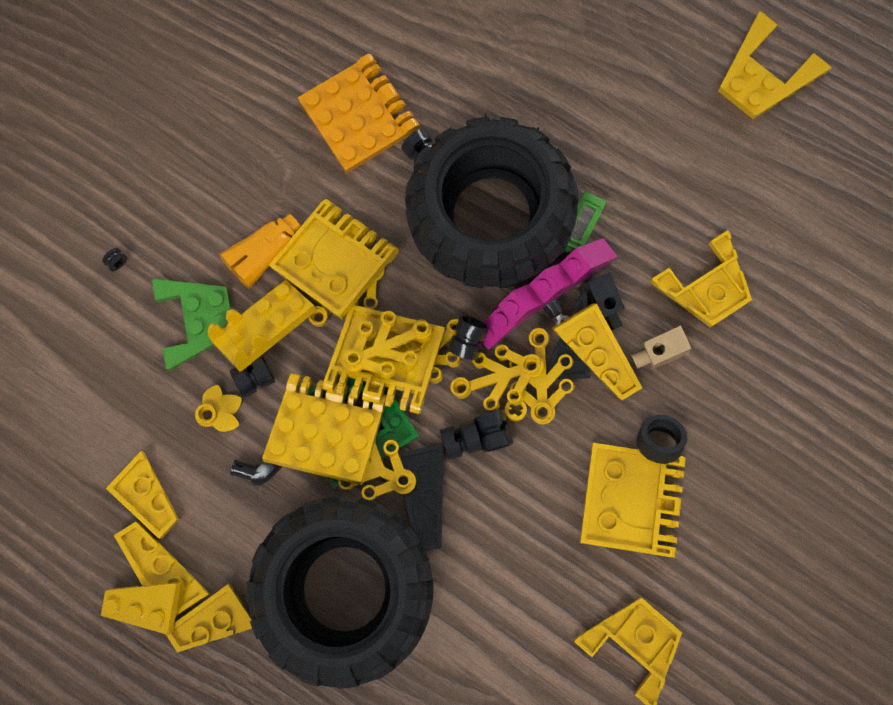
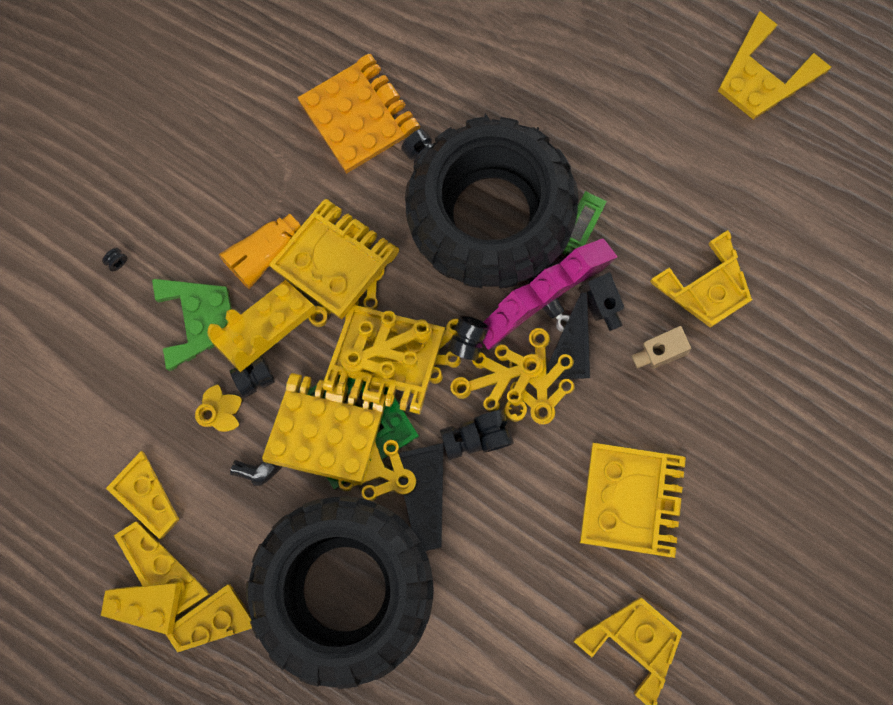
yellow wing [552,303,642,401] -> none
black tyre [637,415,688,464] -> none

